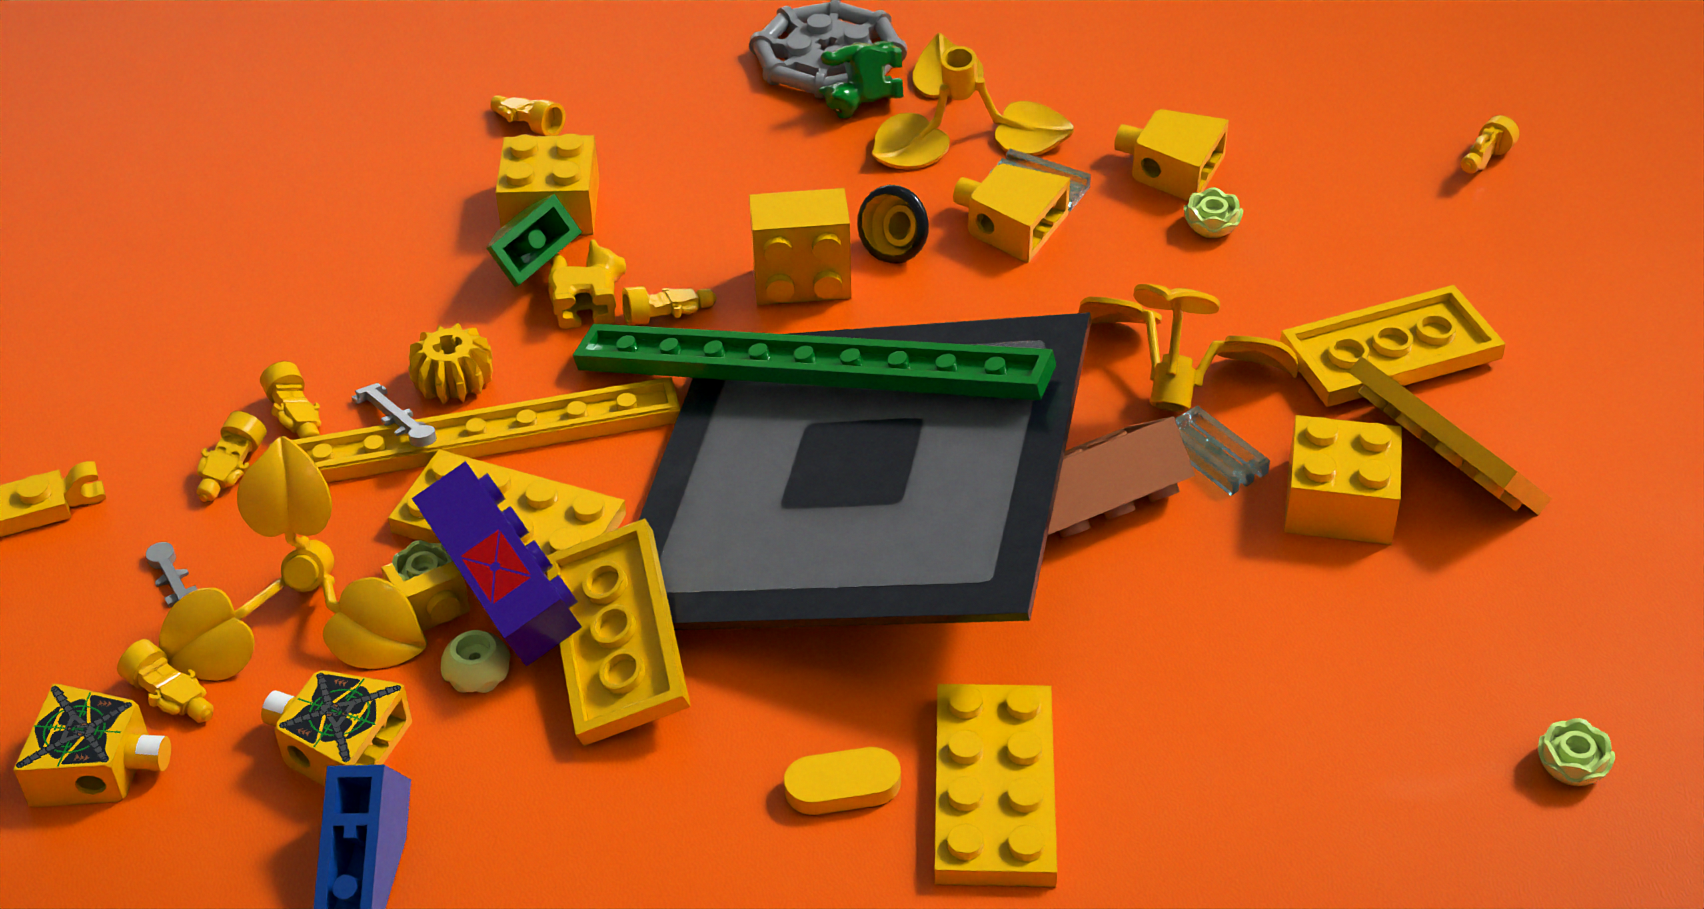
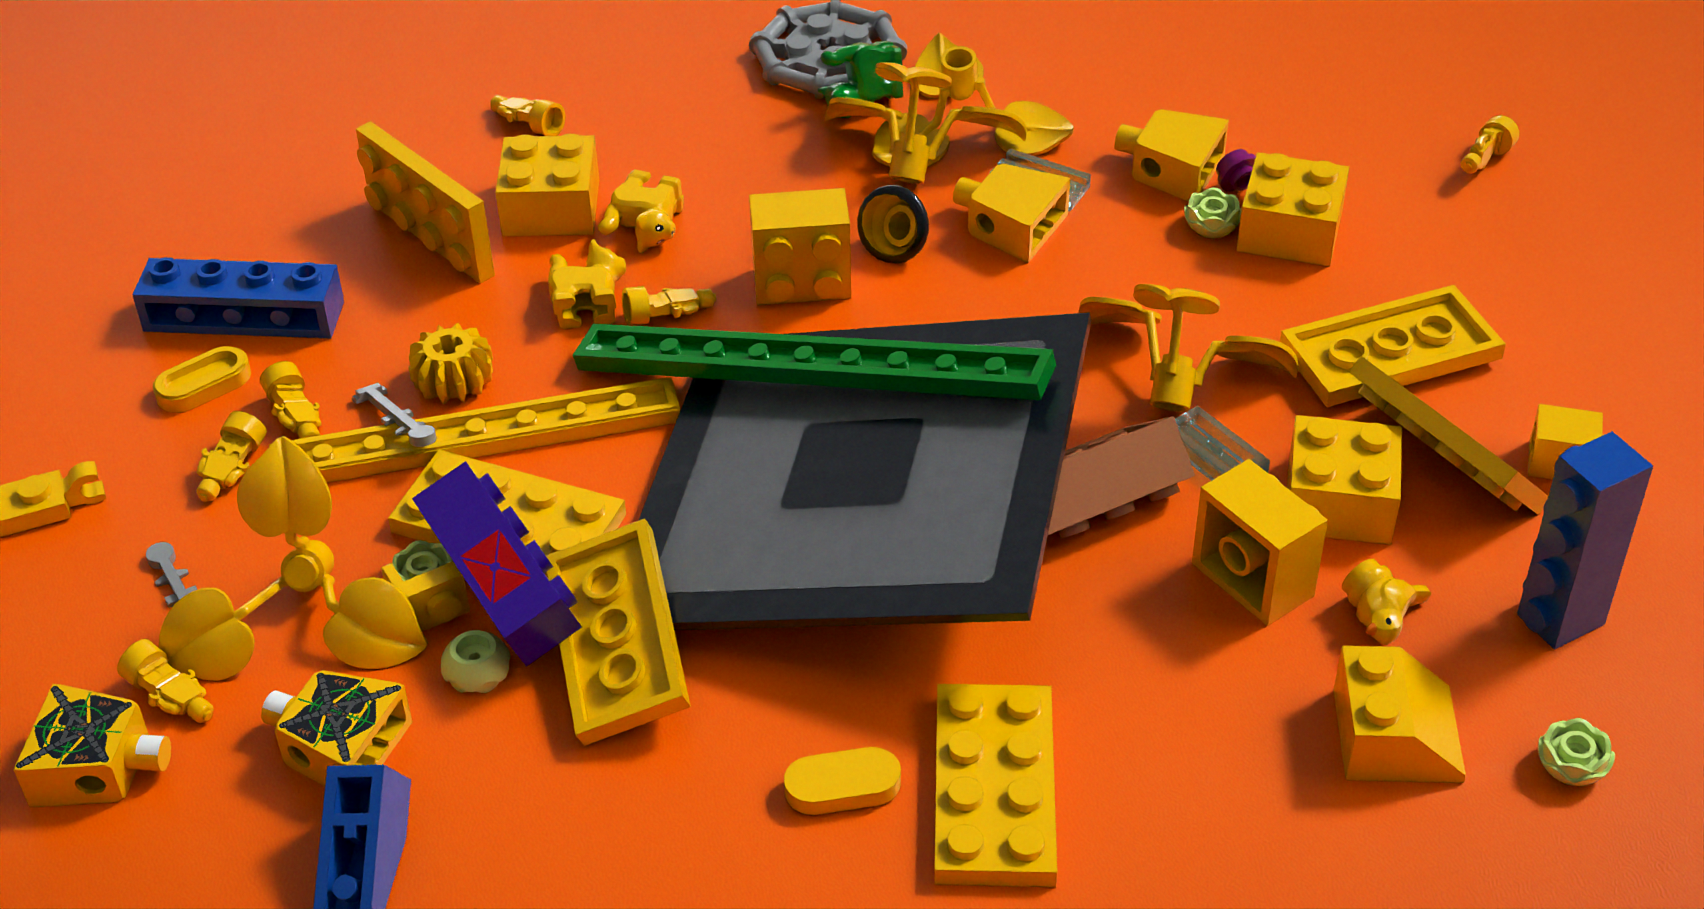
green slope [486,194,582,287] -> none
none -> blue brick [132,257,344,338]
none -> yellow tile [153,346,251,413]
none -> yellow plate [356,121,495,284]
none -> yellow animal [598,169,684,253]
none -> yellow plant [825,62,1027,184]
none -> yellow brick [1192,459,1328,626]
none -> magenta plate [1216,149,1256,191]
none -> yellow brick [1236,152,1350,267]
none -> yellow slope [1333,646,1466,783]
none -> yellow animal [1342,559,1431,645]
none -> blue brick [1517,431,1653,650]
none -> yellow brick [1528,404,1605,480]

